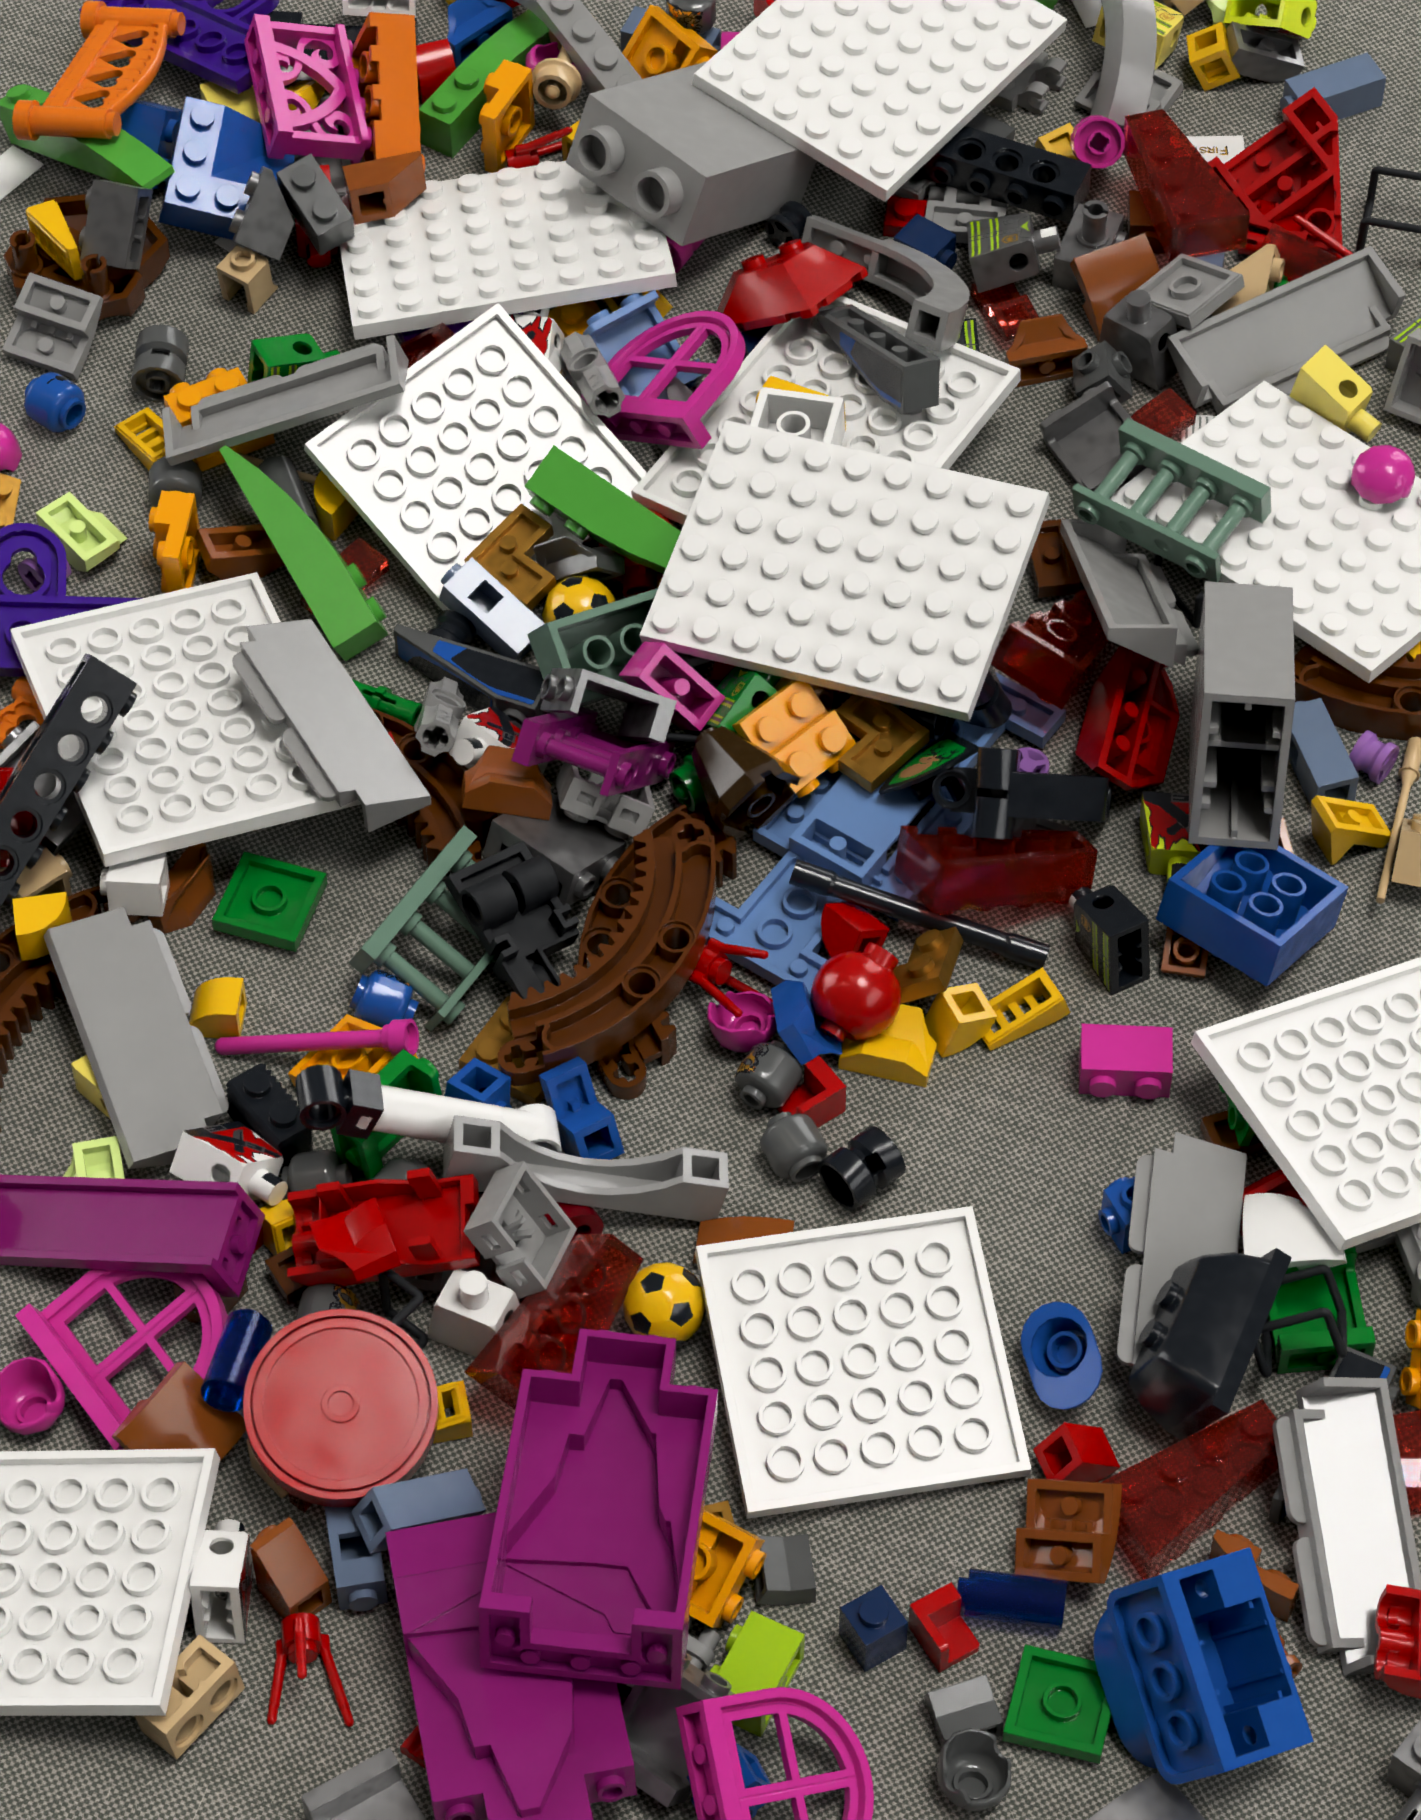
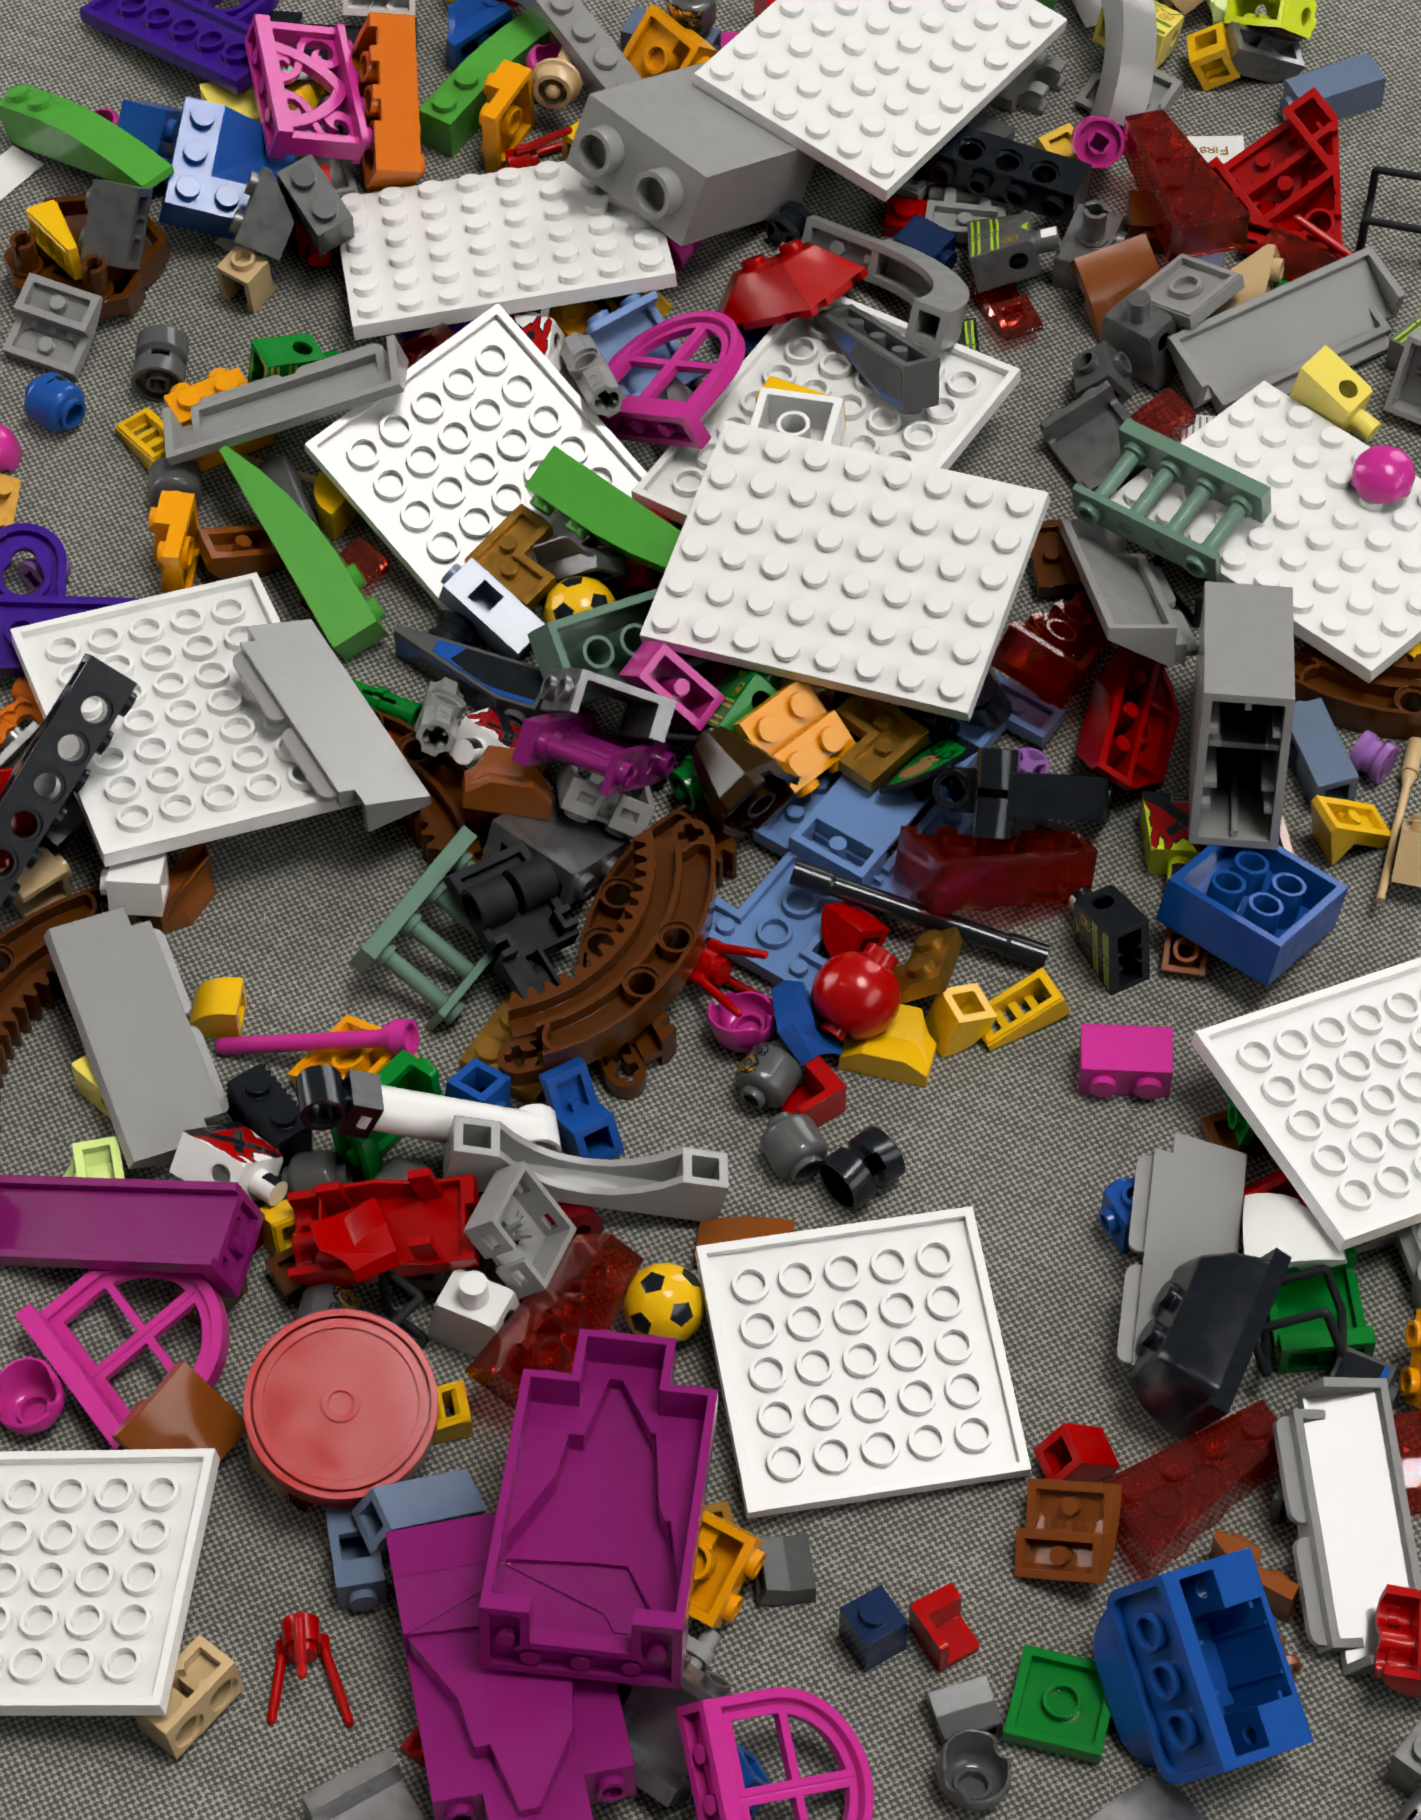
orange piece [12,1,186,141] -> none
yellow brick [12,892,72,961] -> none
yellowish green slope [36,492,128,572] -> none
white torso [189,1519,253,1644] -> none
clear blue brick [201,1309,273,1412] -> none
green plate [212,851,328,952] -> none
dark orange slope [250,1517,332,1619] -> none
dark orange slope [342,151,427,225] -> none
blue head [349,969,419,1028] -> none
red brick [416,38,456,105] -> none
lime brick [710,1611,805,1737] -> none
clear blue brick [957,1568,1067,1630] -> none
dark orange slope [1005,314,1088,388] -> none
blue piece [1020,1301,1103,1410] -> none

